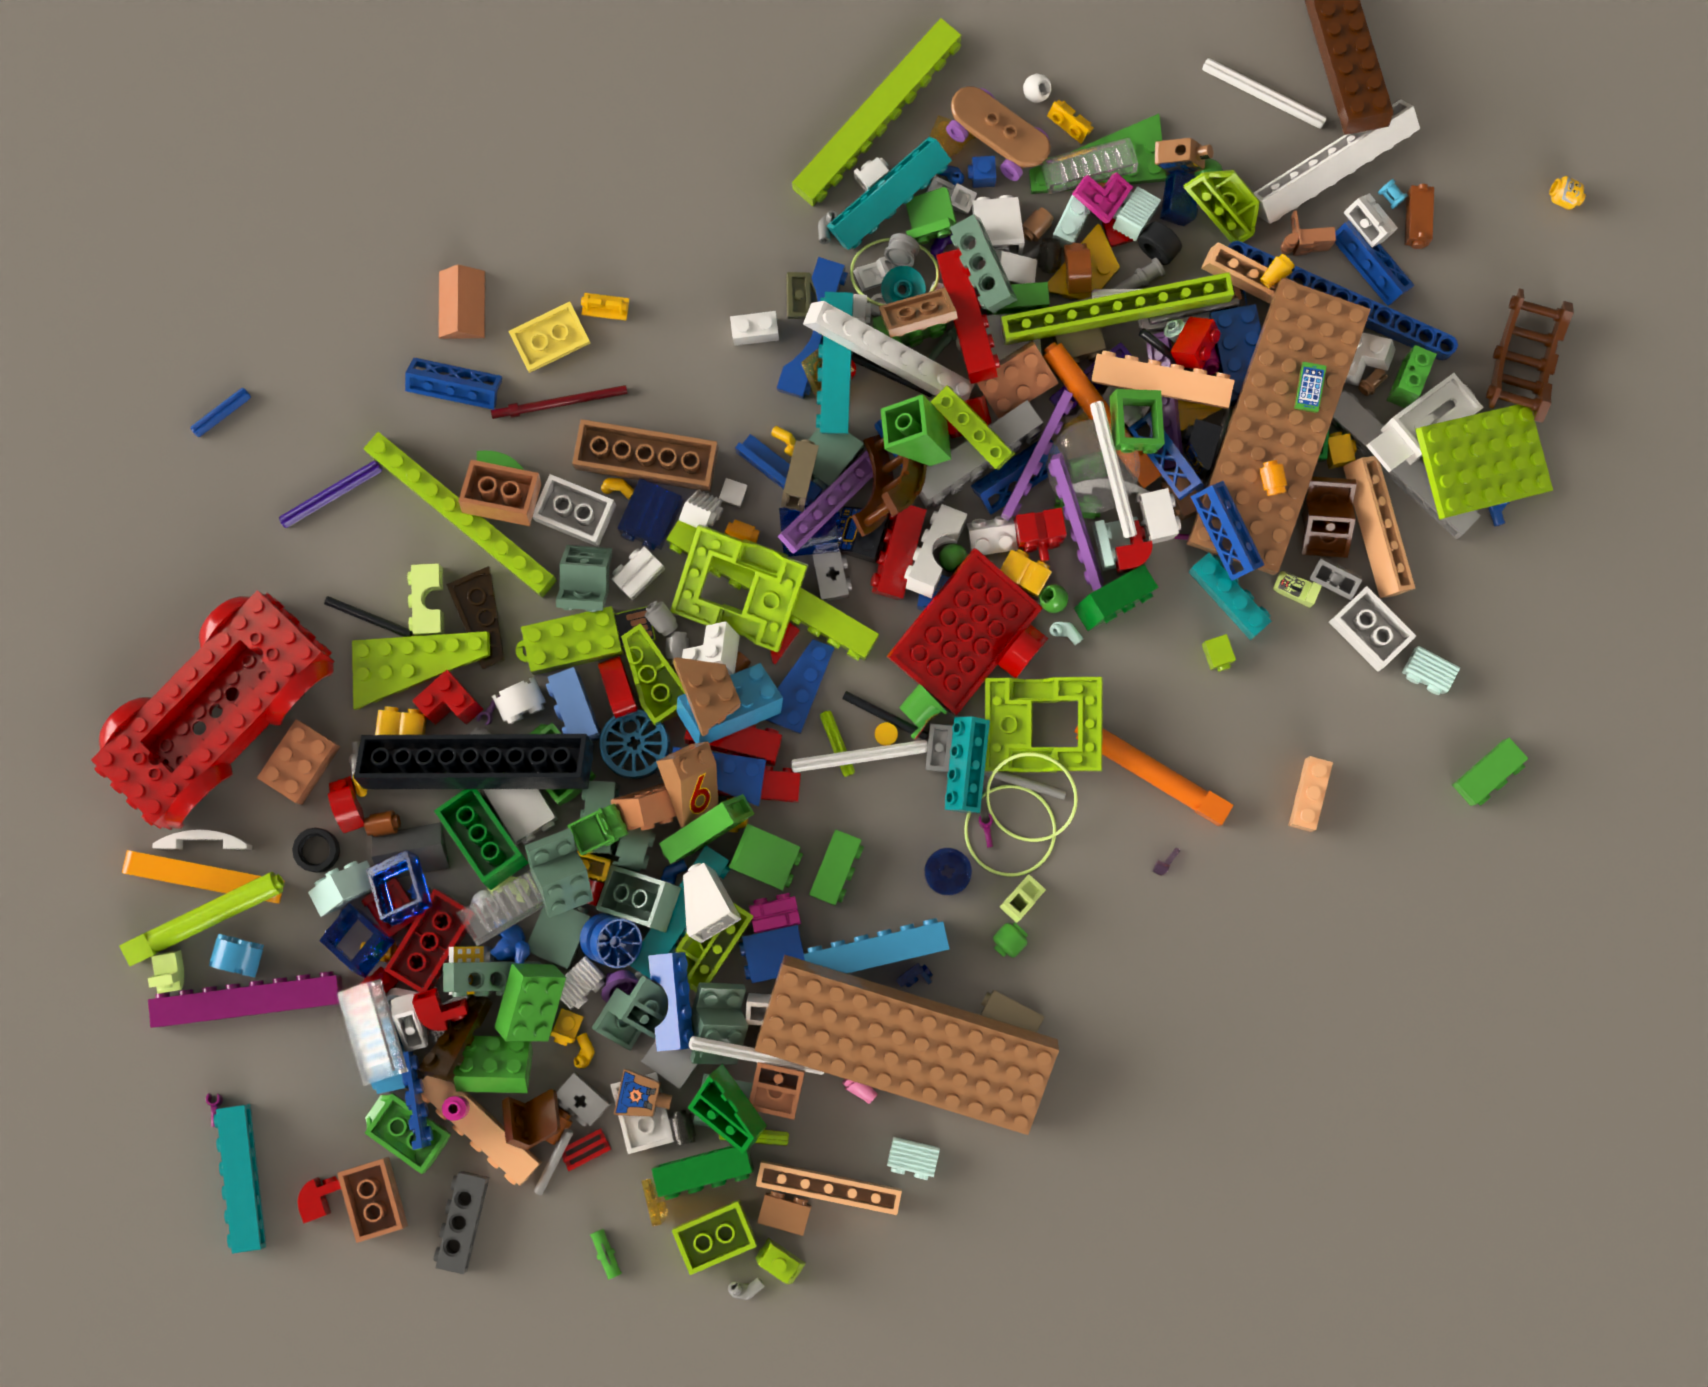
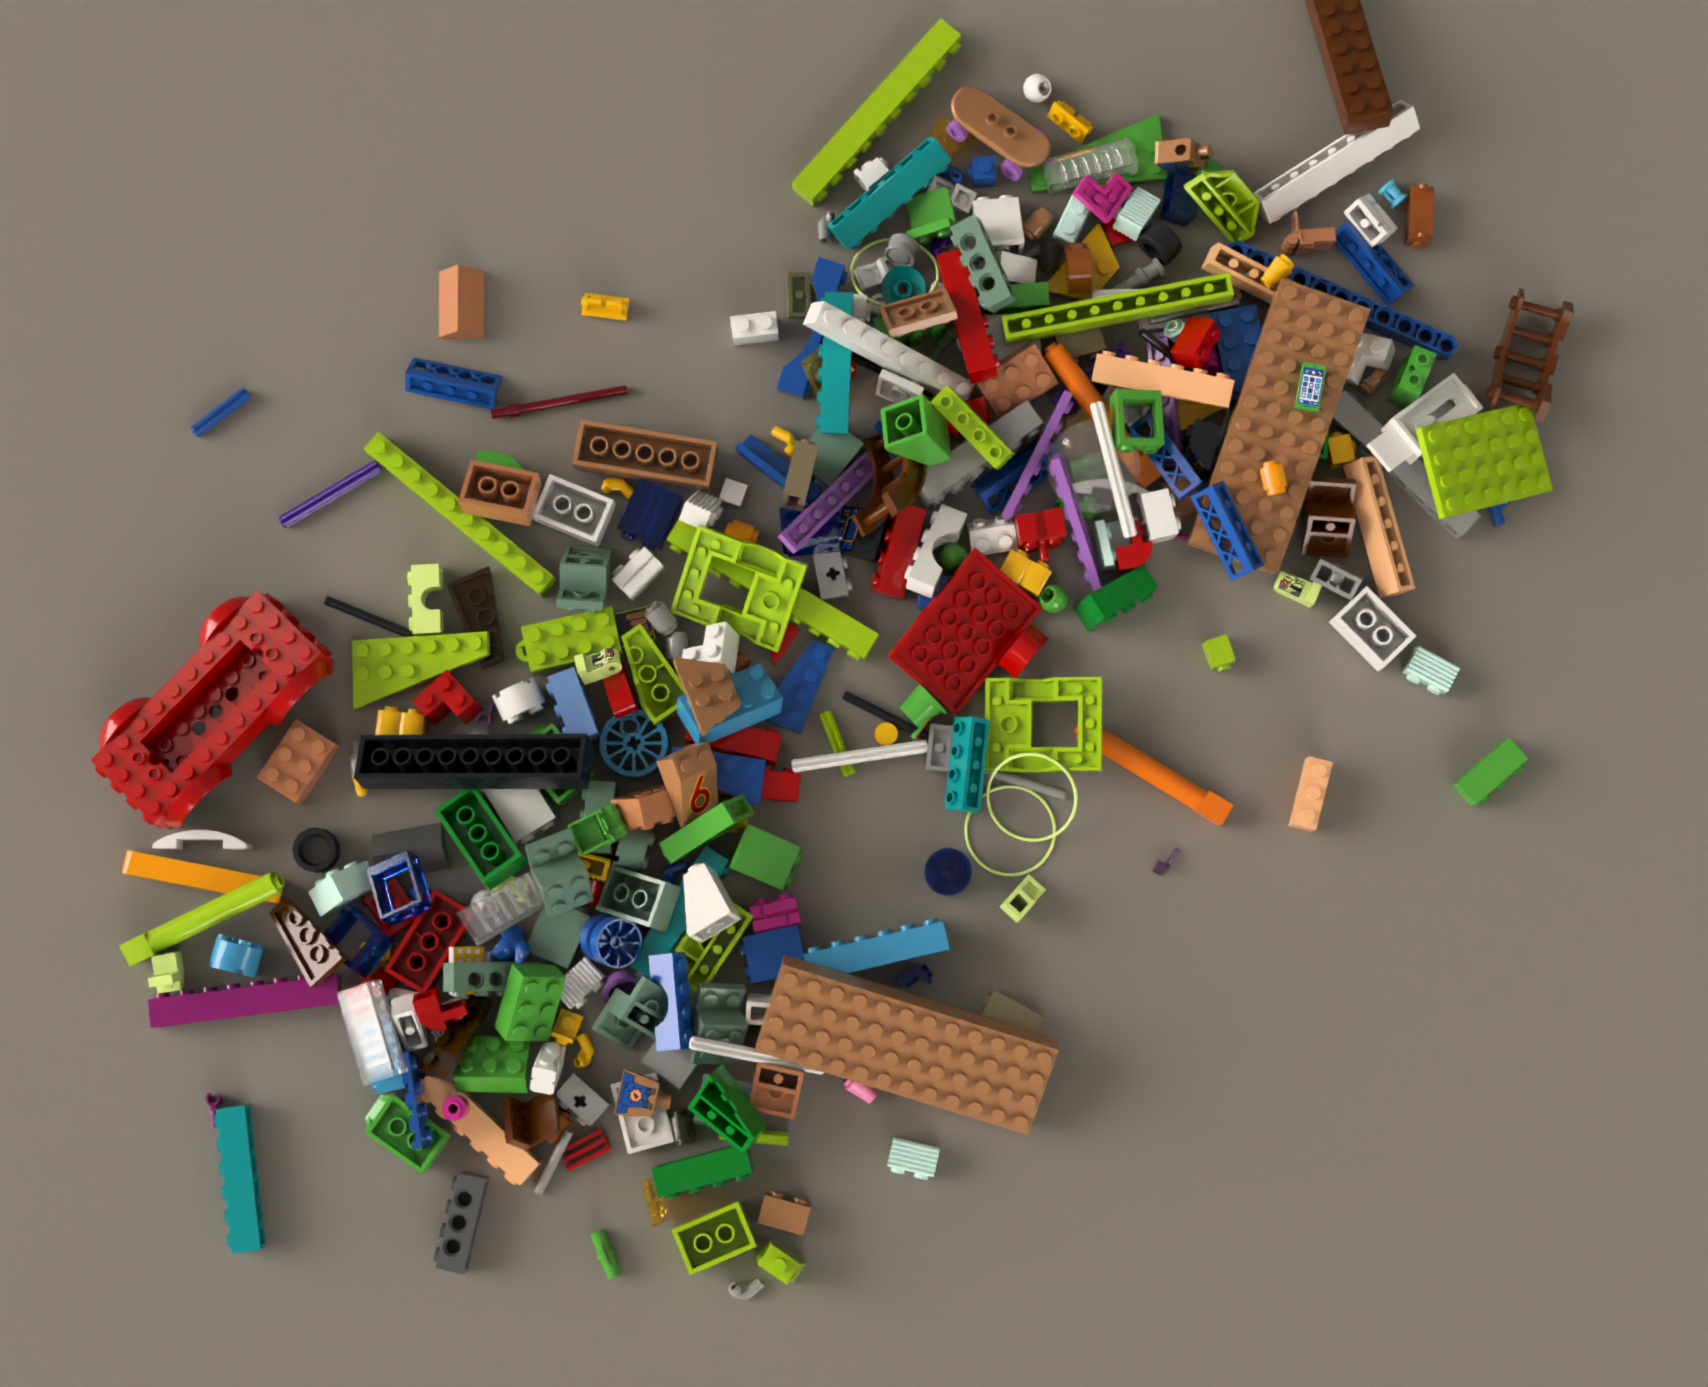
red brick [297,1176,341,1224] -> none
red brick [327,776,364,834] -> none
nougat brick [337,1157,408,1243] -> none
dark orange brick [364,810,401,837] -> none
light yellow plate [508,301,591,373] -> none
light nougat brick [756,1160,902,1215] -> none
bright green brick [809,829,864,906] -> none
magenta hand [979,814,993,848] -> none
bright green head [993,922,1028,958] -> none
light aqua arm [1050,622,1084,646] -> none
teal brick [1188,553,1272,640] -> none
white axle [1203,58,1326,129] -> none
yellow head [1549,176,1586,210] -> none
none -> wing [269,898,348,988]
none -> white brick [530,1042,566,1095]
none -> yellowish green leg [574,648,622,685]
none -> white plate [875,369,924,404]

